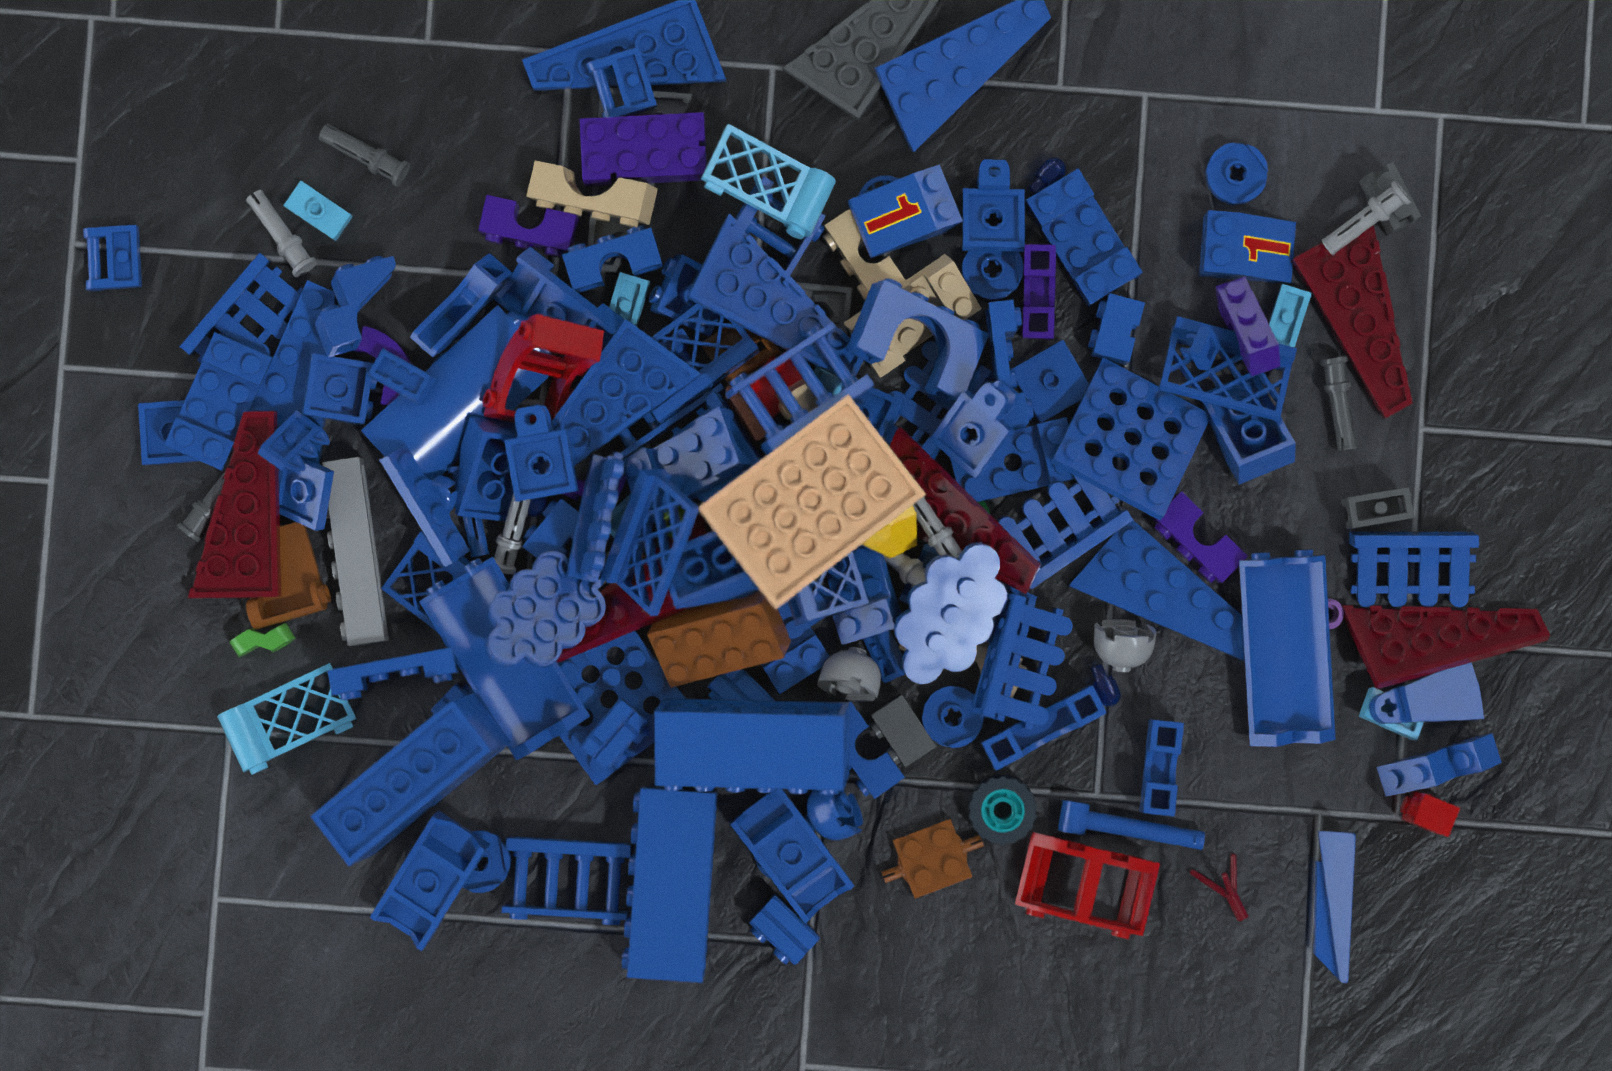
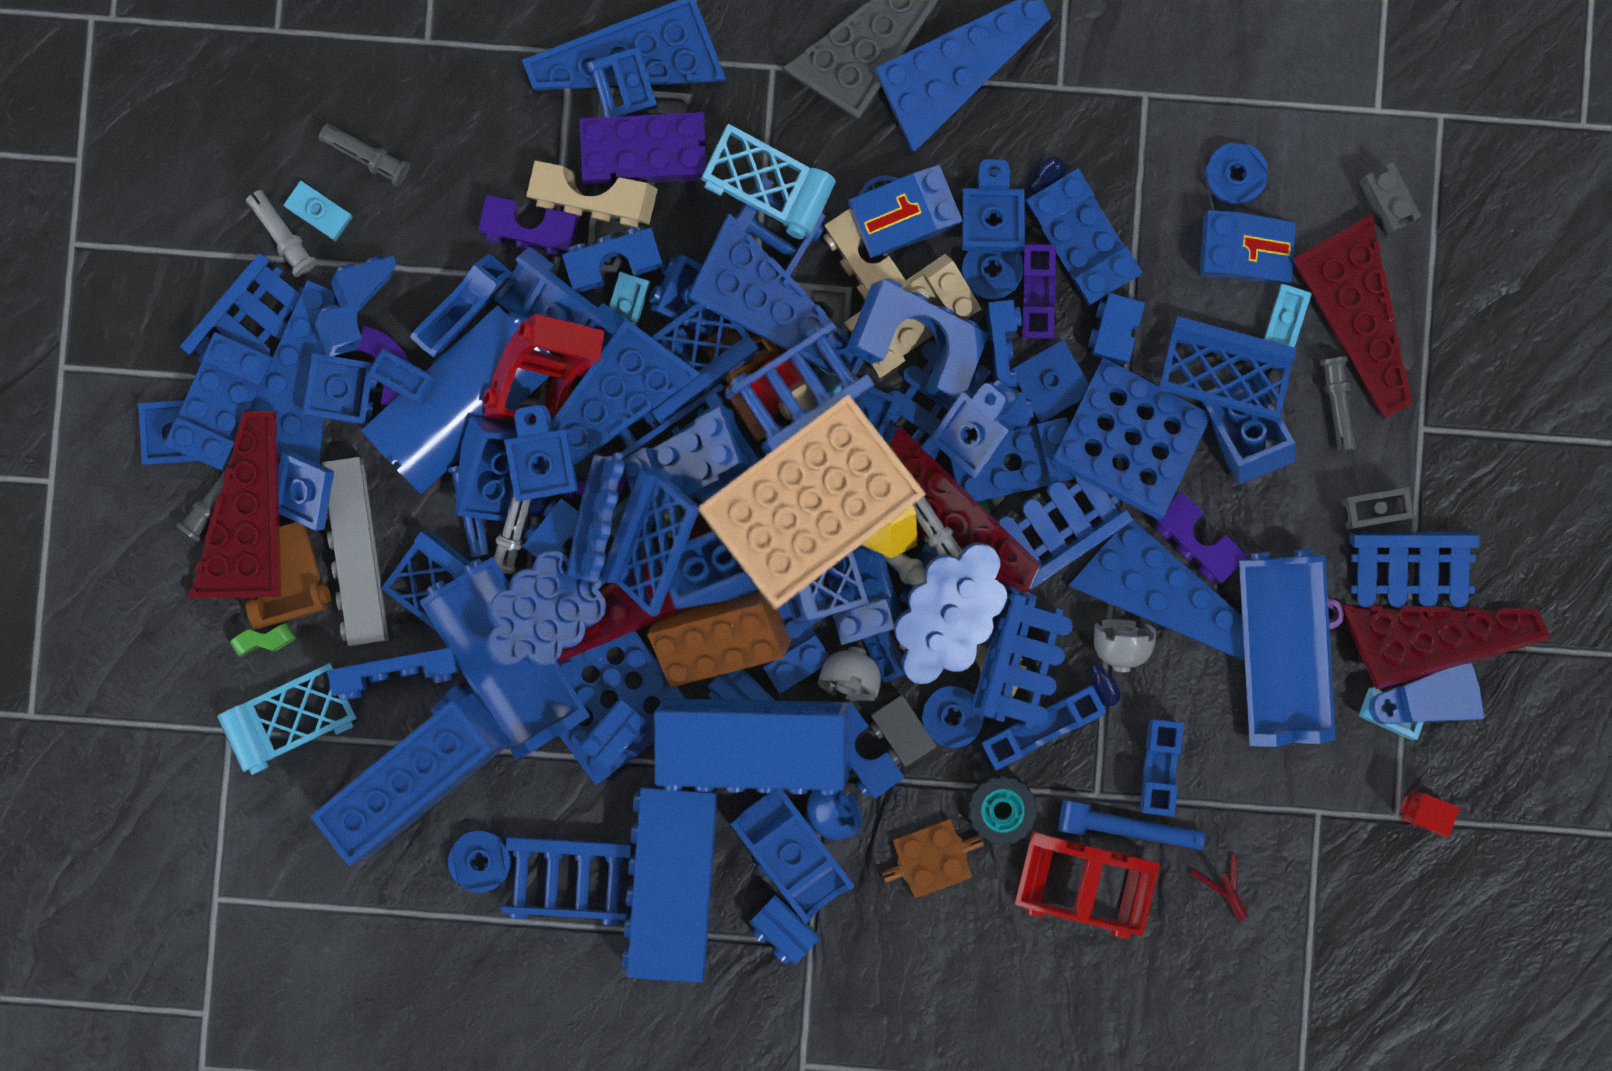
blue plate [83,225,142,291] -> none
blue plate [258,410,330,472] -> none
blue piece [370,810,490,951] -> none
blue plate [380,444,470,567] -> none
blue tile [1180,327,1220,371] -> none
dark purple arch [1216,276,1281,377] -> none
wedge [1313,831,1356,983] -> none
light grey pin [1321,180,1412,256] -> none
blue arch [1377,733,1502,797] -> none

